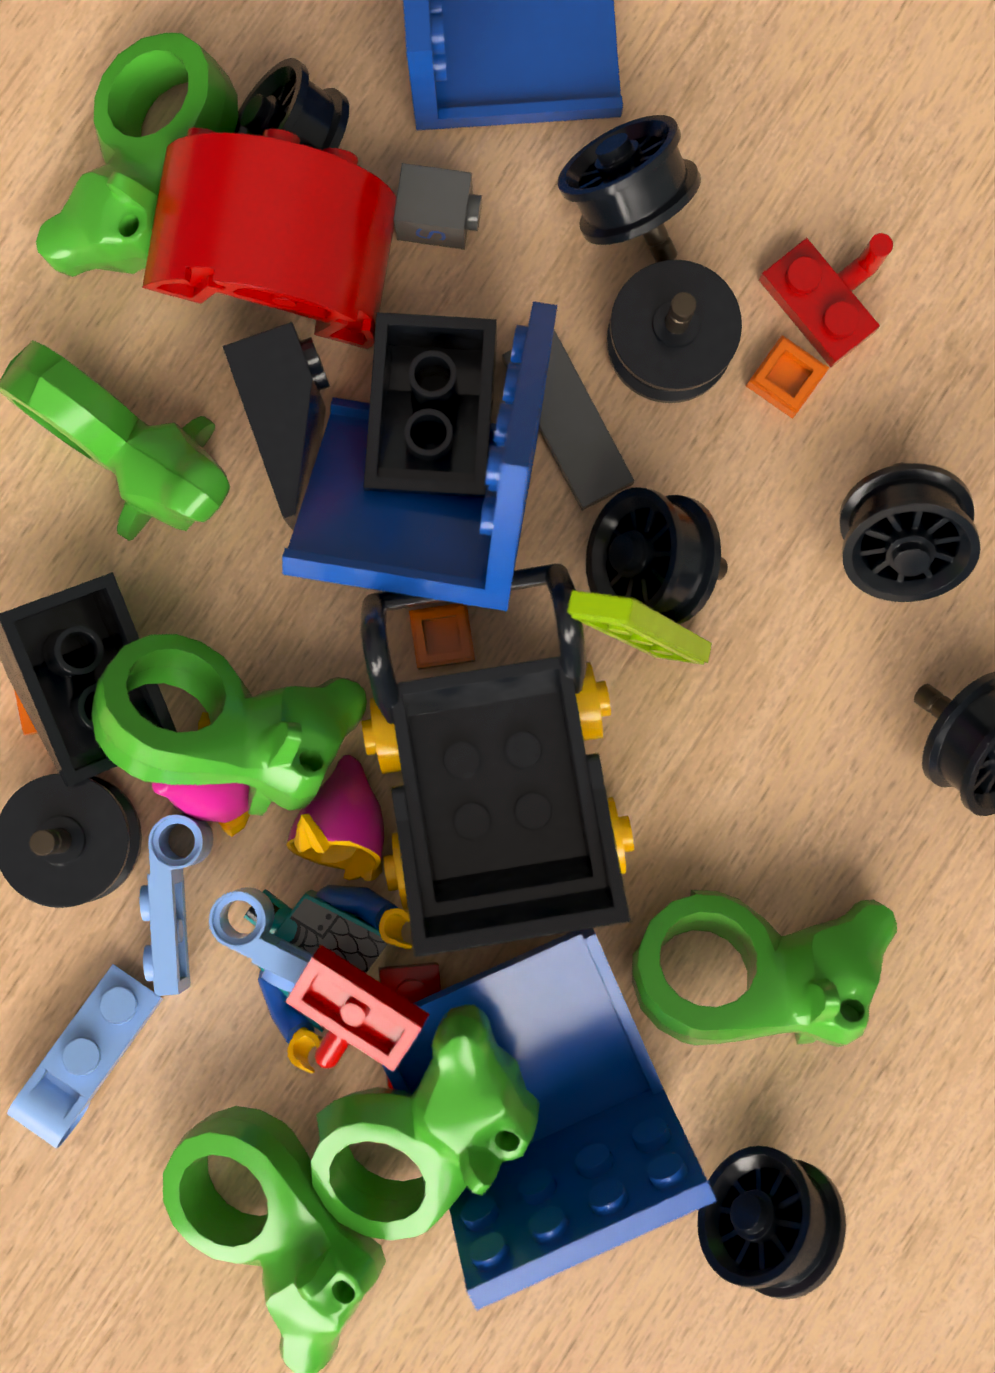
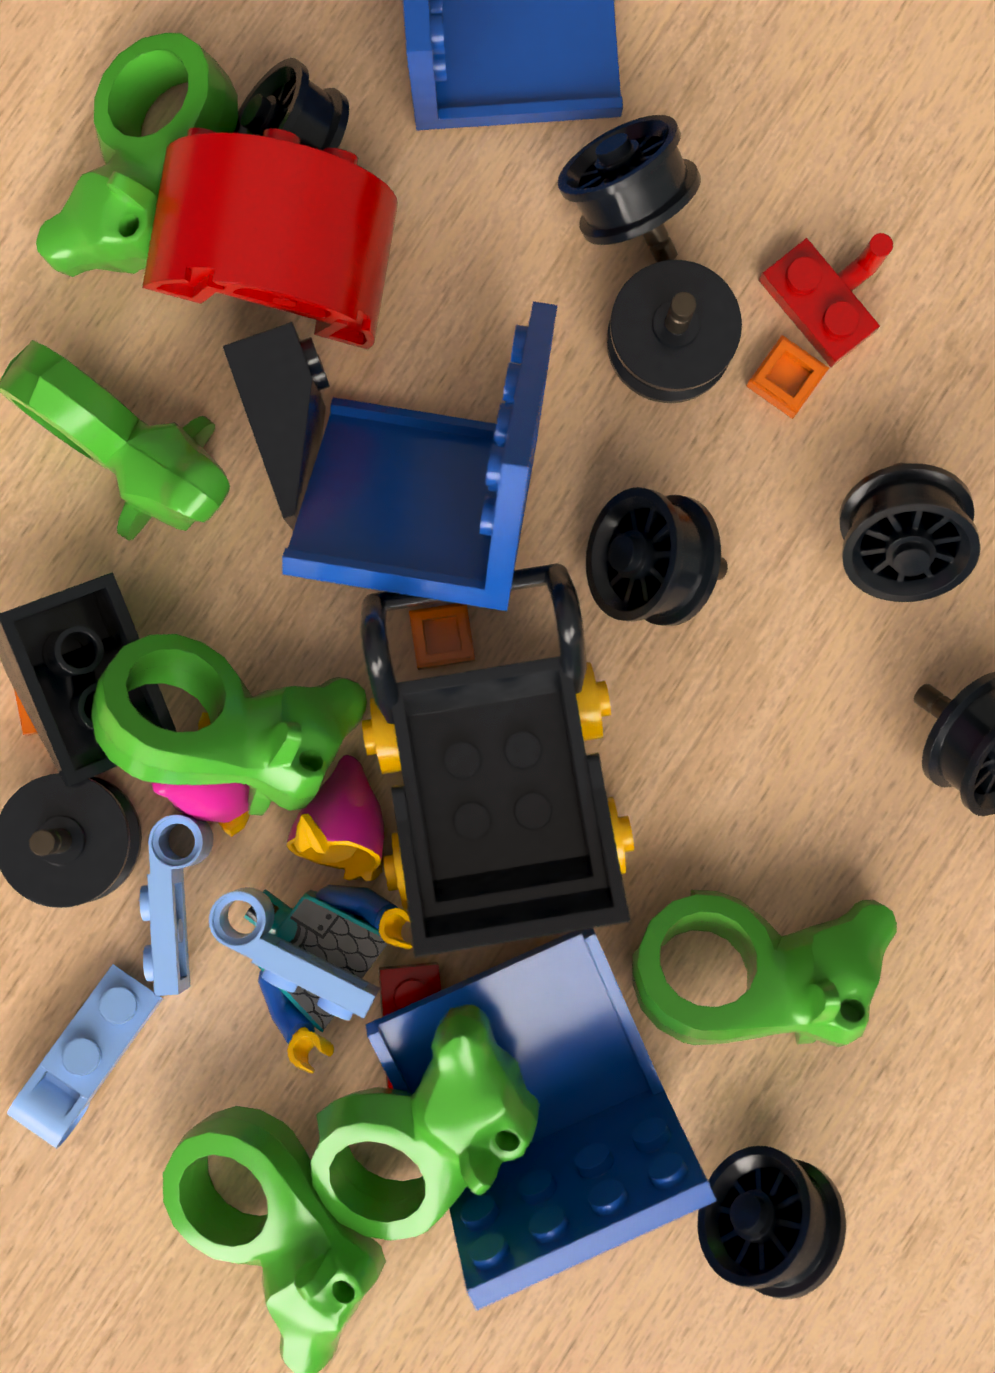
plate [285,945,430,1072] -> none
black slope [363,312,497,498] -> none
dark grey brick [394,163,482,250] -> none
dark grey tile [502,330,634,511] -> none
lime tile [568,590,712,665] -> none

